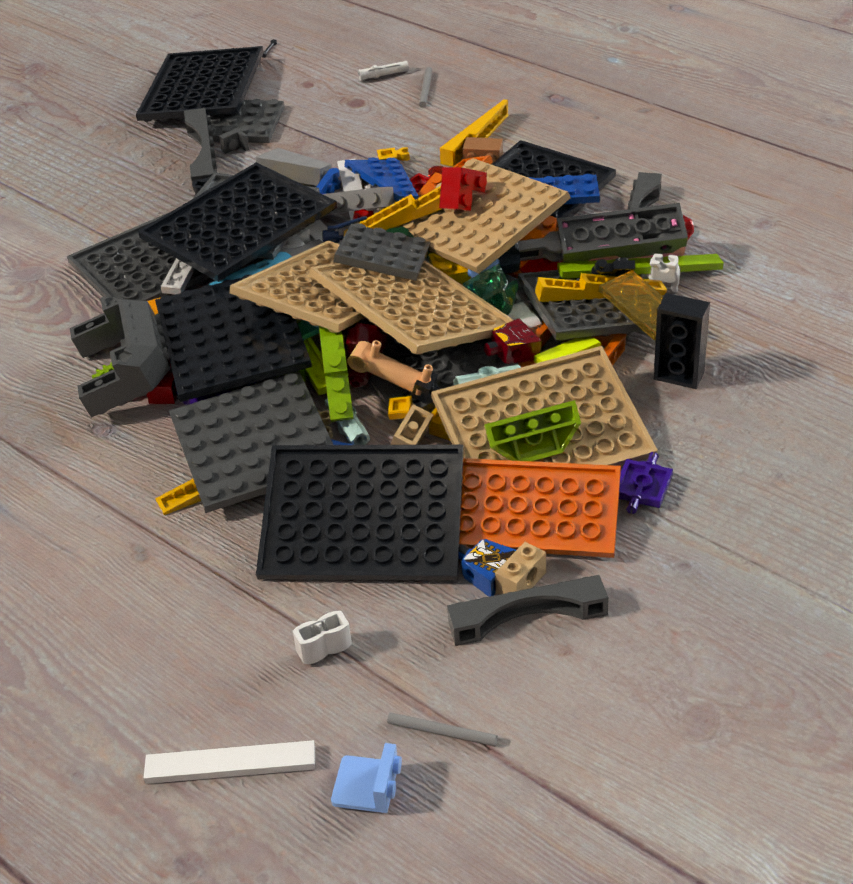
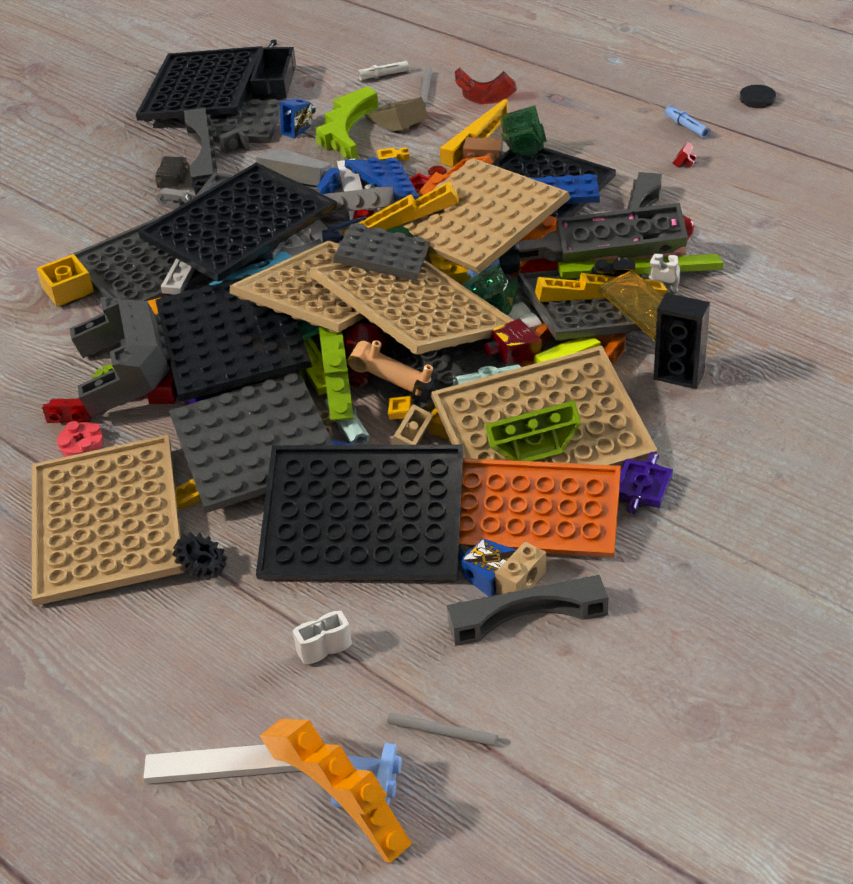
red brick [439,167,487,211] -> none
none -> tan plate [32,434,184,606]
none -> yellow brick [36,254,94,307]
none -> red bracket [42,398,91,423]
none -> coral plate [57,421,104,457]
none -> clear smoke brick [155,156,190,189]
none -> light grey beam [157,188,192,209]
none -> black gear [172,532,227,580]
none -> black piece [250,47,296,100]
none -> light orange arch [259,719,412,863]
none -> blue torso [280,98,316,138]
none -> lime arch [315,86,379,160]
none -> dark tan slope [365,97,428,133]
none -> clear red arch [455,67,517,104]
none -> clear green piece [499,105,547,156]
none -> light blue pin [664,105,710,138]
none -> red tile [673,142,697,168]
none -> black tile [740,85,776,108]

